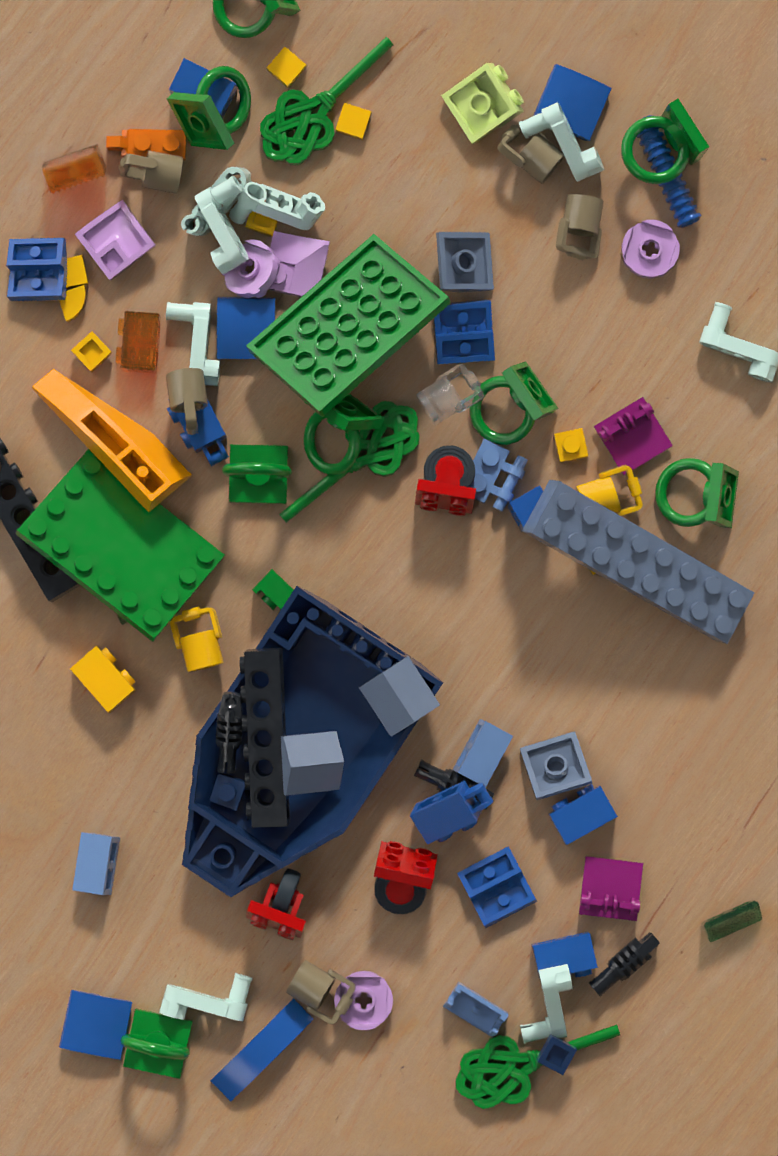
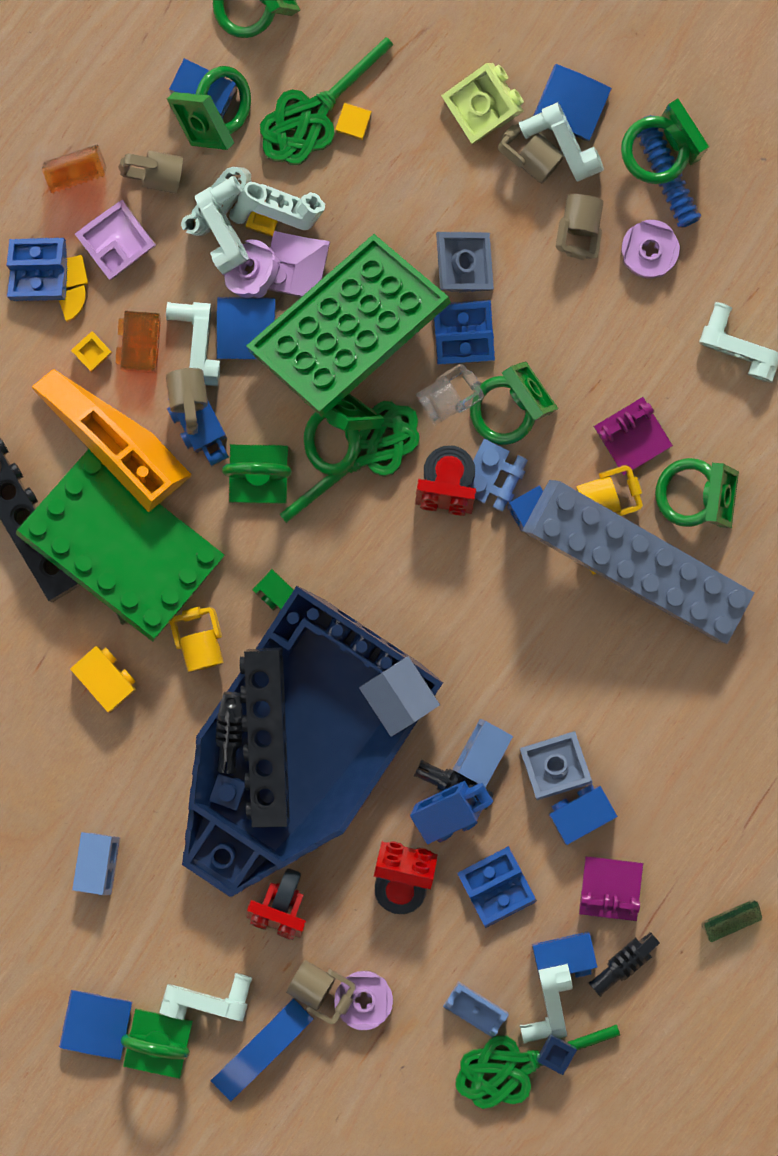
orange hinge [106,129,187,161] -> none
yellow tile [266,47,307,88] -> none
sand blue slope [281,731,344,795] -> none
yellow plate [554,428,588,463] -> none

